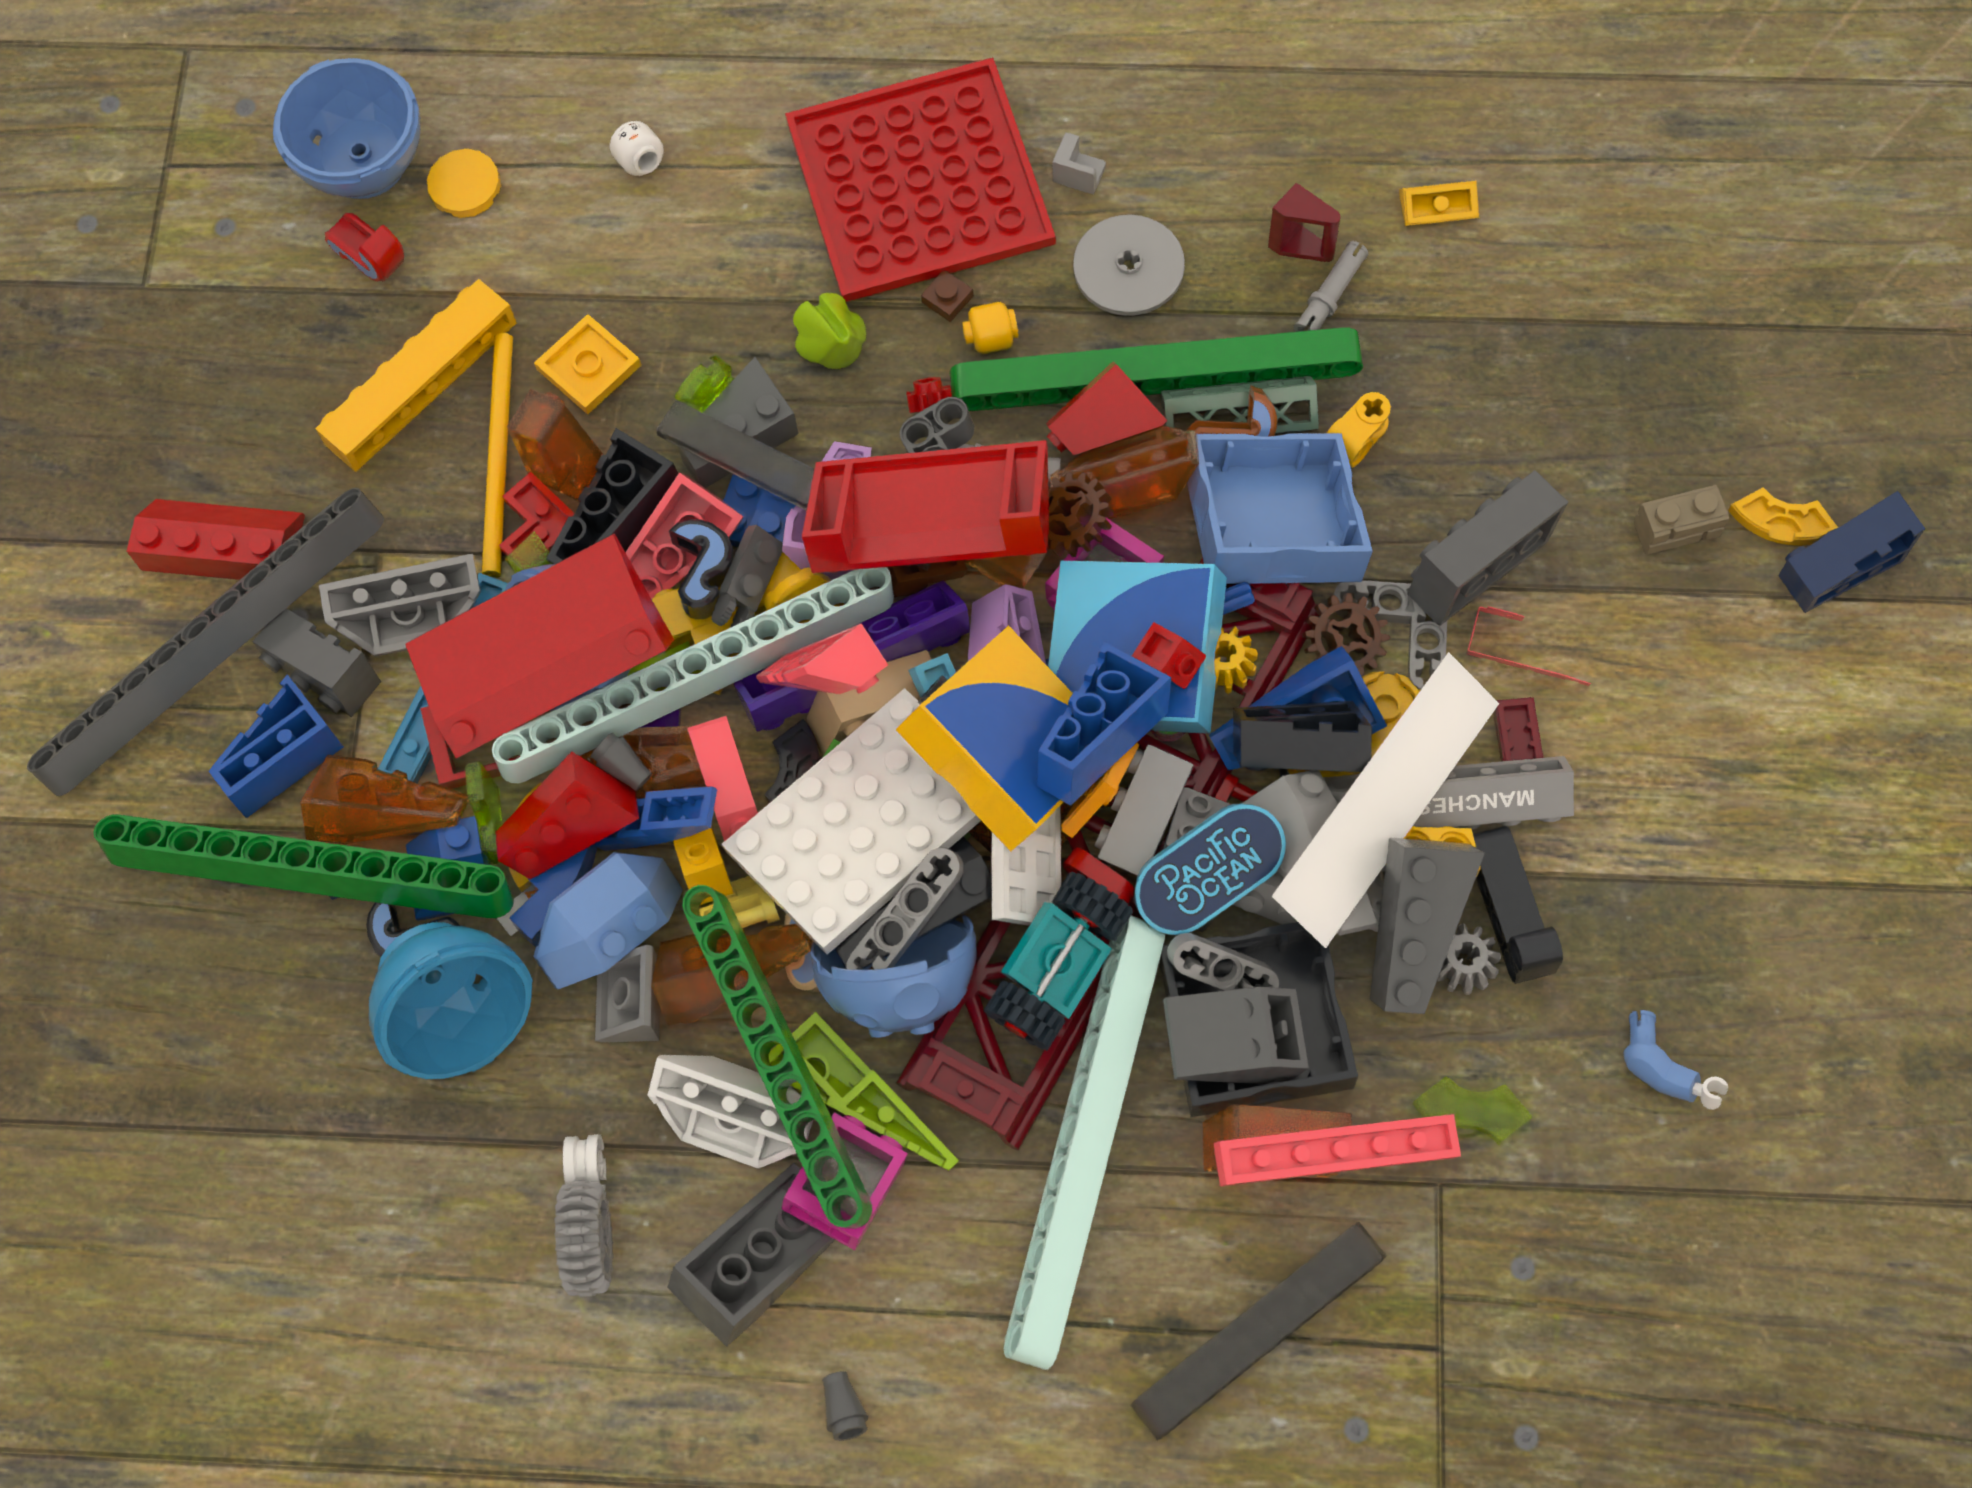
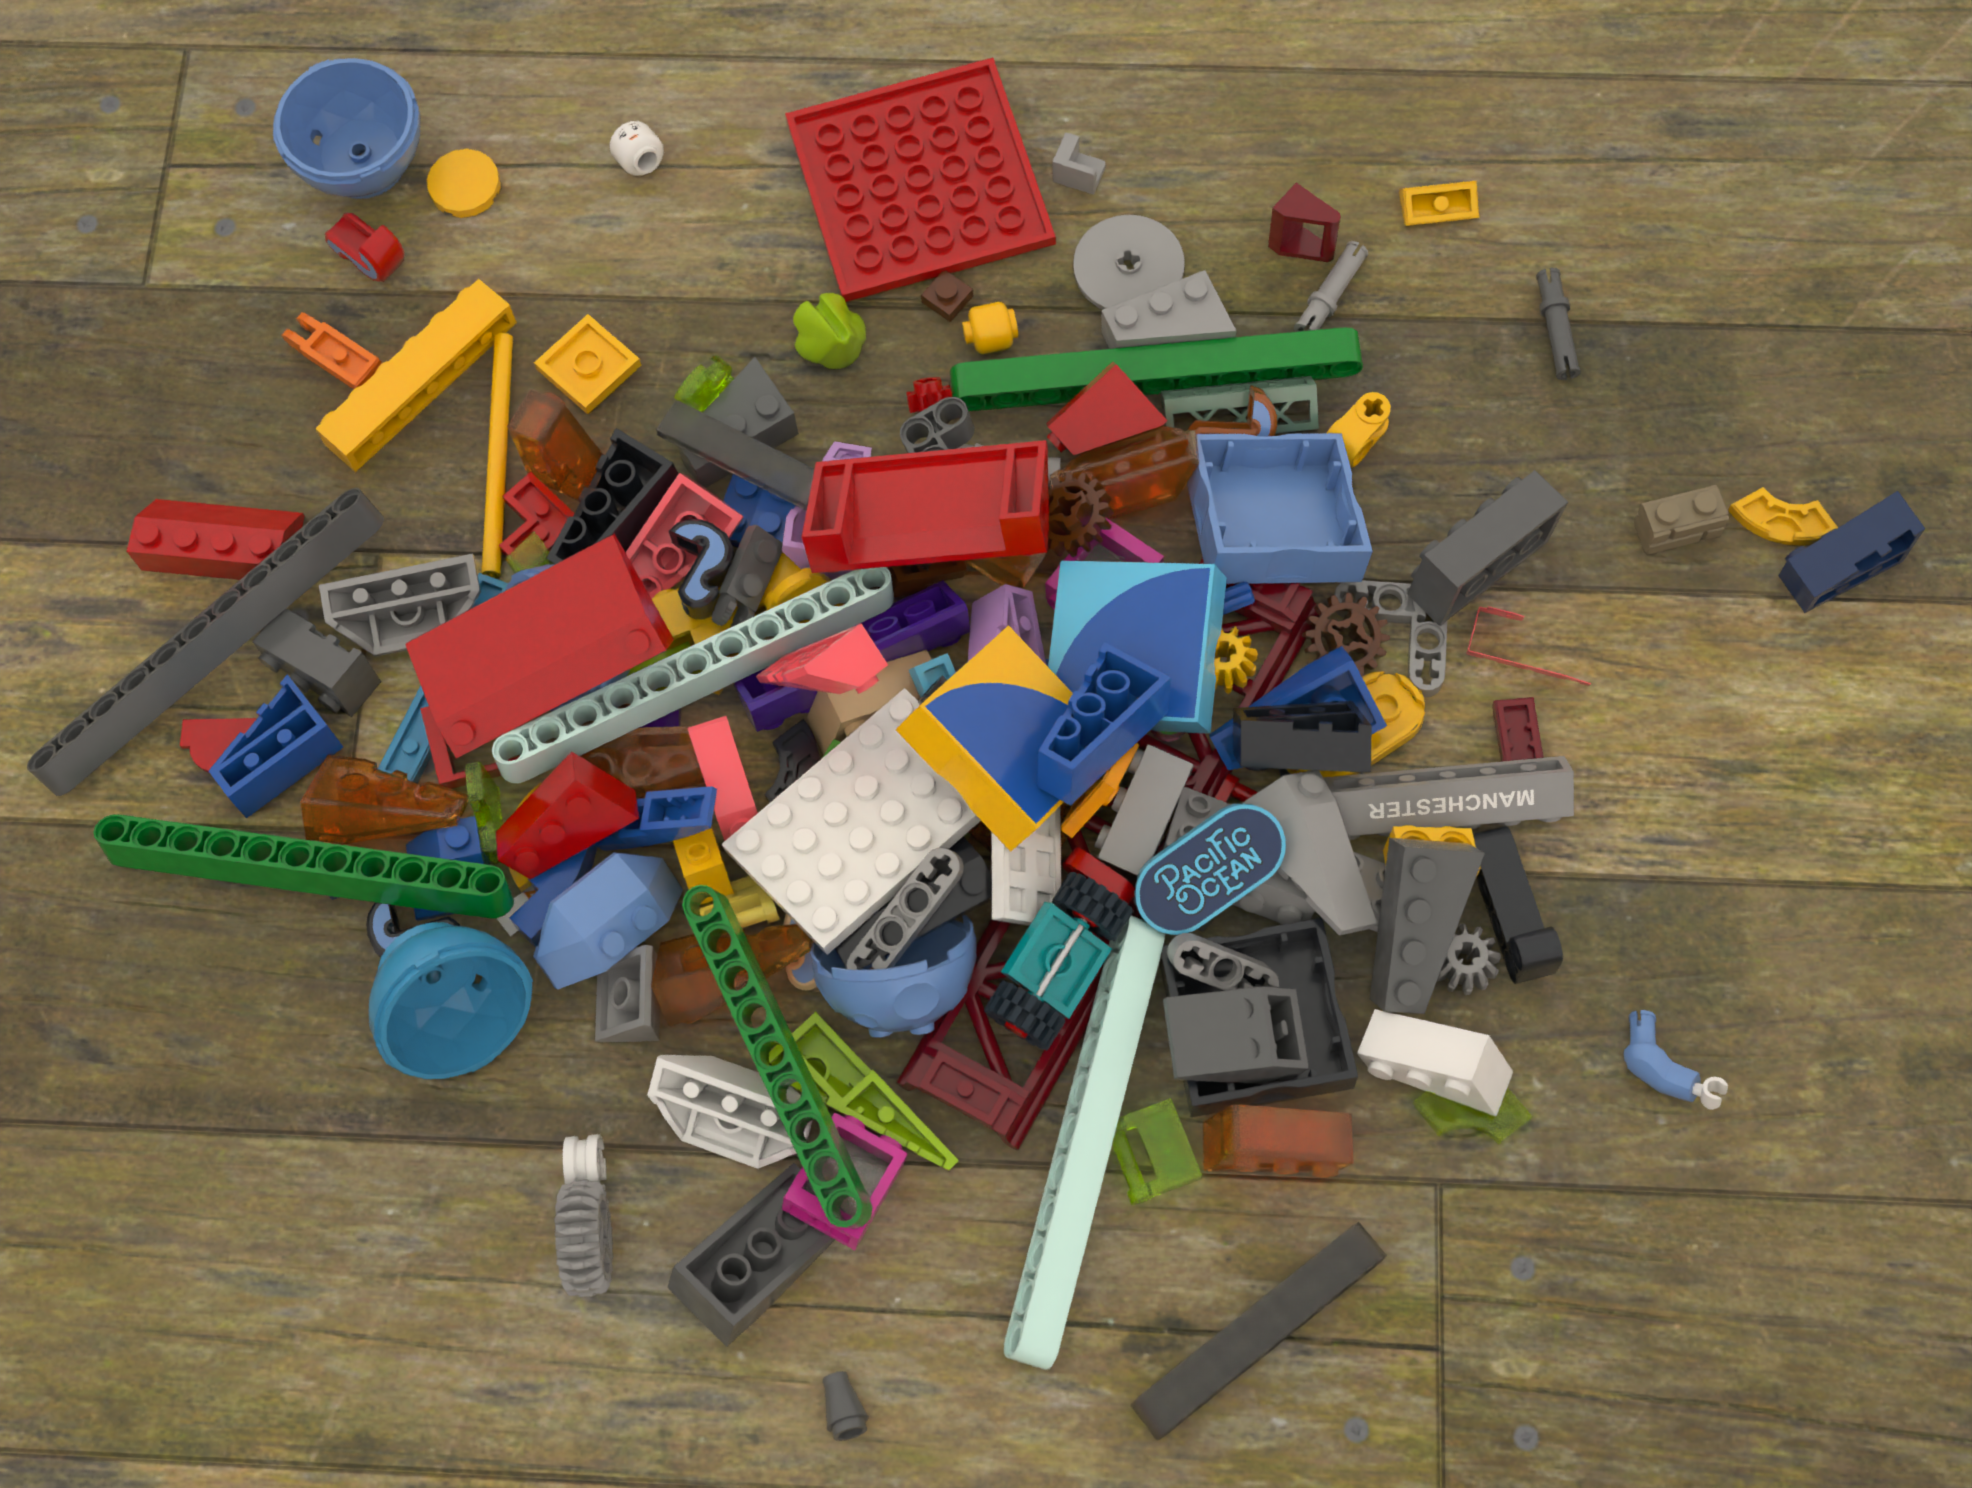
dark grey cone [591,733,652,791] -> none
red bracket [1132,622,1206,689] -> none
coral plate [1213,1114,1461,1187] -> none
white sticker [1271,652,1499,948] -> none
none -> red piece [180,718,257,773]
none -> orange hinge [281,312,382,389]
none -> light grey wedge [1101,270,1236,349]
none -> clear neon green plate [1112,1098,1202,1205]
none -> white wedge [1357,1009,1513,1116]
none -> dark grey pin [1536,268,1581,380]

